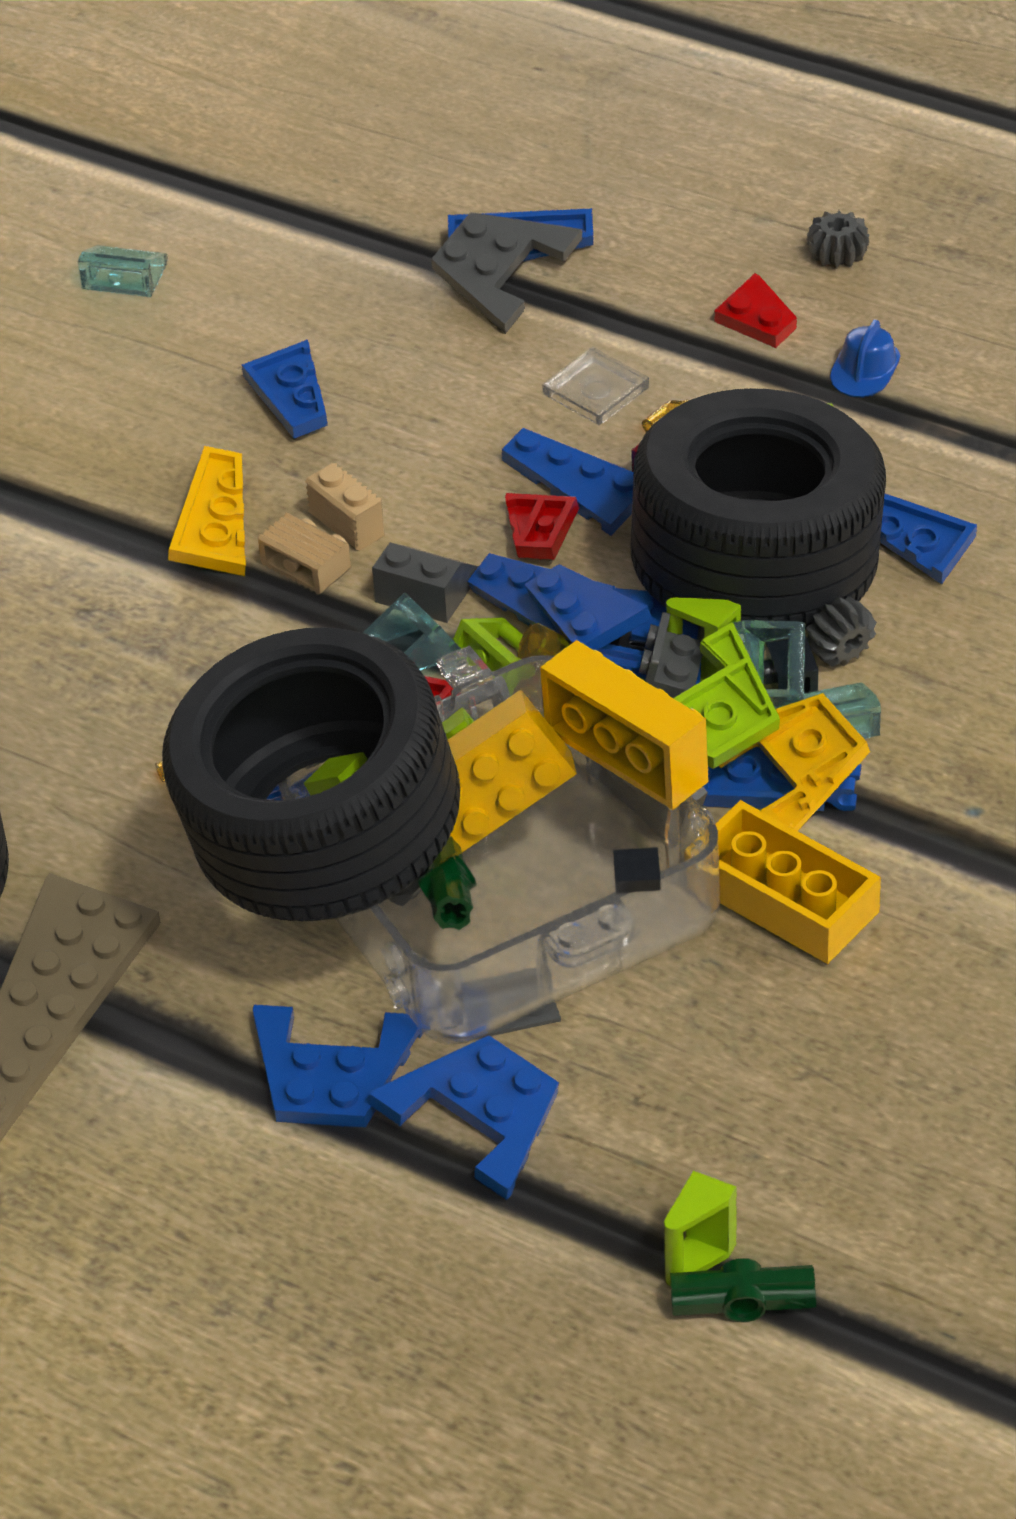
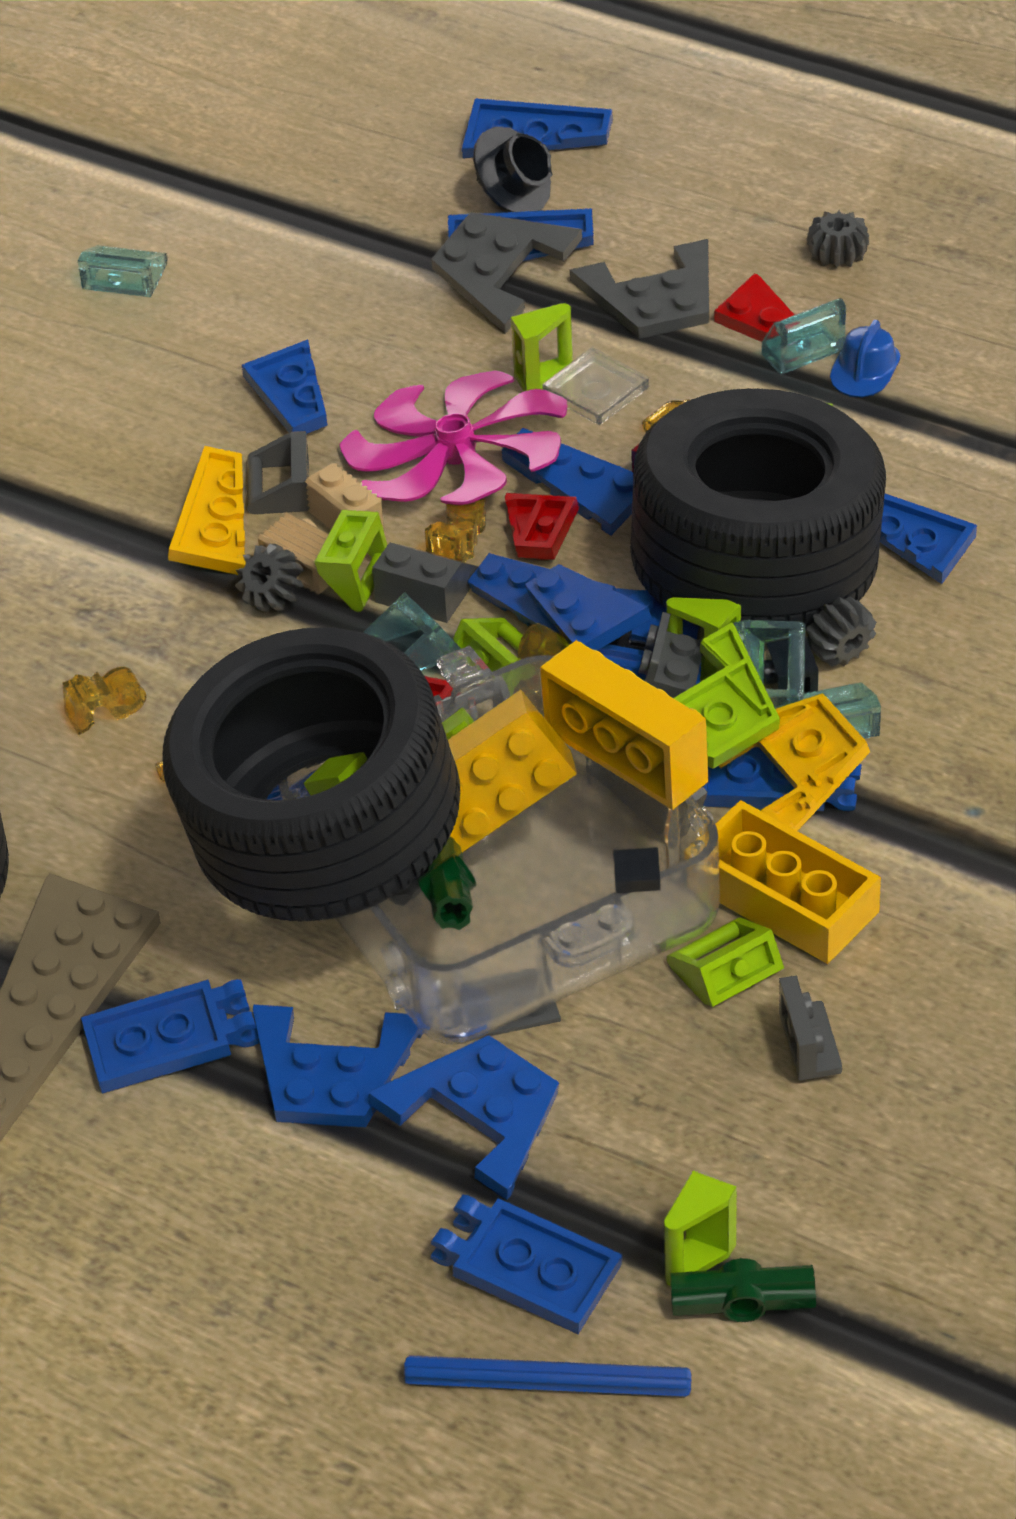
none -> clear yellow leg [62,667,147,736]
none -> blue tile [81,979,259,1094]
none -> dark grey gear [235,544,304,612]
none -> dark grey tile [247,431,310,514]
none -> lime tile [314,510,387,612]
none -> dark pink piece [340,370,568,505]
none -> blue axle [404,1355,692,1397]
none -> clear yellow leg [425,498,486,562]
none -> blue tile [431,1194,622,1334]
none -> blue wing [462,98,613,159]
none -> black helmet [473,126,553,212]
none -> lime tile [511,303,573,392]
none -> dark grey wing [570,239,709,339]
none -> lime tile [666,917,784,1007]
none -> clear light blue tile [761,298,846,375]
none -> dark grey bracket [779,975,842,1081]

